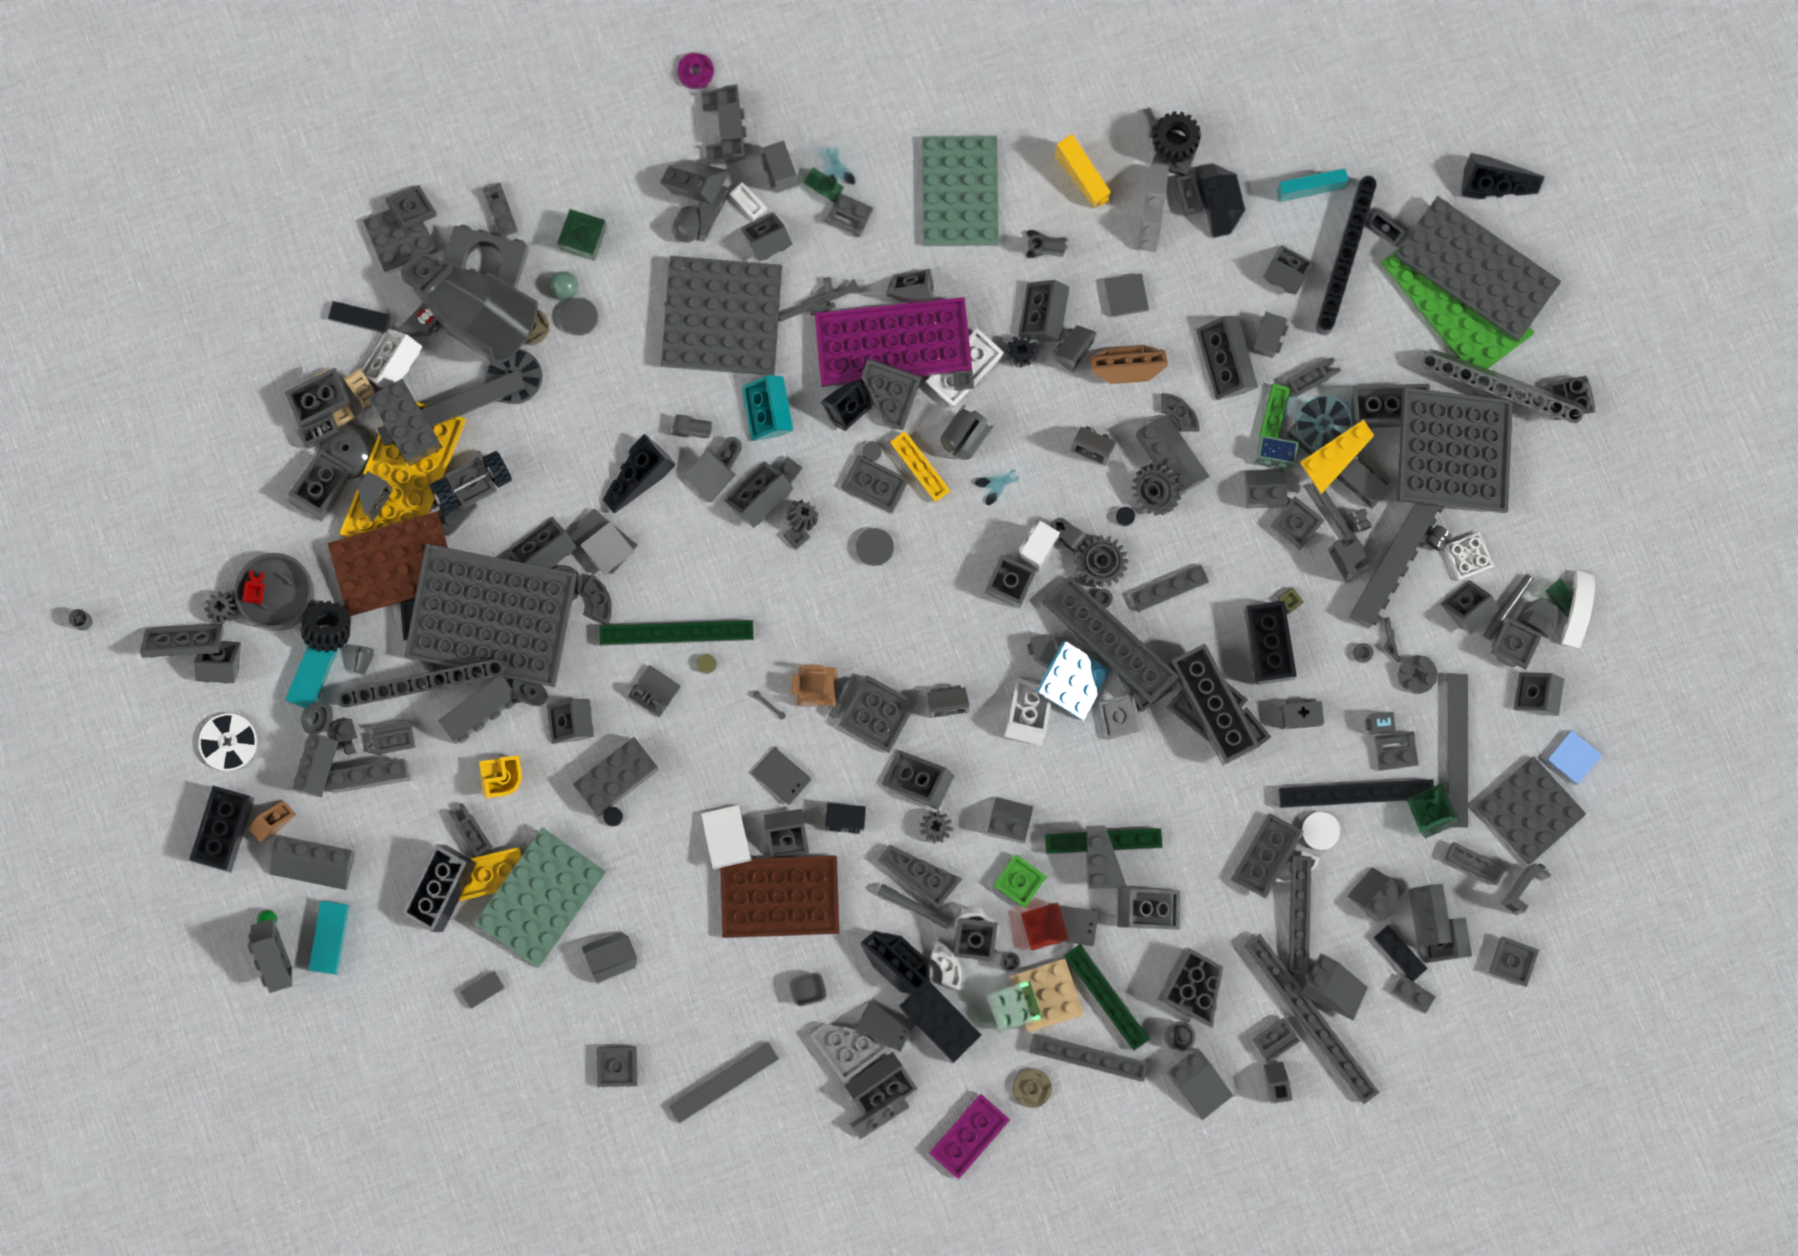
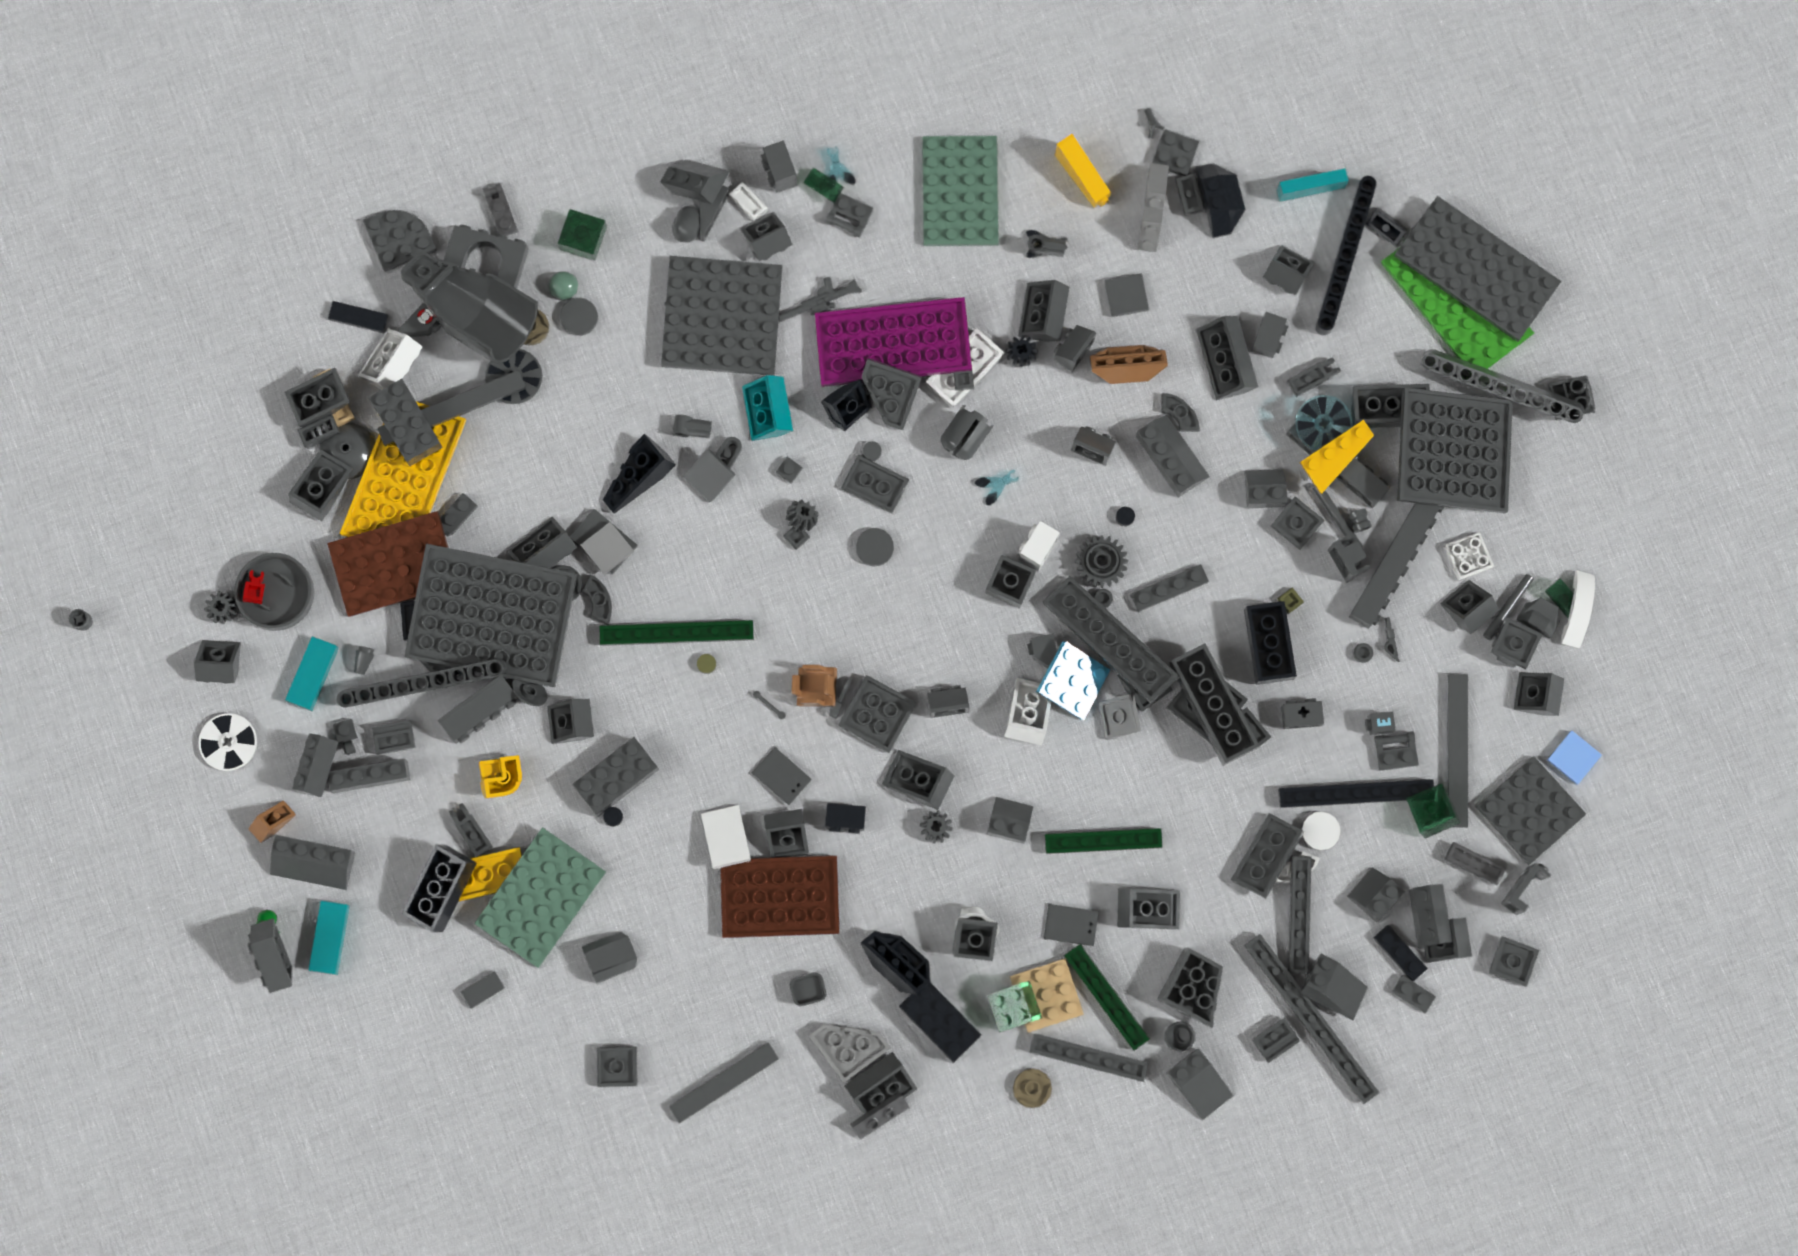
dark grey plate [140,624,224,658] -> none
black brick [189,786,255,873] -> none
black tyre [301,600,351,653] -> none
dark grey hat [301,702,333,734] -> none
tan slope [344,369,376,408] -> none
dark grey slope [358,471,393,522] -> none
dark grey tile [385,185,436,230] -> none
plate [429,451,512,515] -> none
dark grey hinge [628,665,681,718] -> none
magenta tile [677,52,714,90] -> none
dark grey bracket [701,84,747,165] -> none
dark grey slope [724,461,794,528] -> none
dark grey container [855,1001,915,1052] -> none
dark grey piece [877,884,952,929] -> none
dark grey wing [878,845,962,909] -> none
dark grey slope [886,269,935,303] -> none
yellow plate [890,431,951,503] -> none
white tile [929,940,961,991] -> none
magenta plate [929,1094,1010,1180] -> none
bright green plate [993,854,1047,909] -> none
dark grey wheel [1000,952,1020,973] -> none
clear red plate [1021,902,1069,951] -> none
dark grey piece [1050,518,1087,552] -> none
dark grey wedge [1086,825,1127,889] -> none
dark grey gear [1132,463,1182,516] -> none
black tyre [1152,111,1201,163] -> none
brick [1256,436,1299,470] -> none
bright green tile [1259,383,1291,439] -> none
dark grey slope [1263,1062,1293,1104] -> none
dark grey plate [1398,655,1437,694] -> none
dark grey wheel [1425,525,1452,551] -> none
black wedge [1461,153,1545,199] -> none

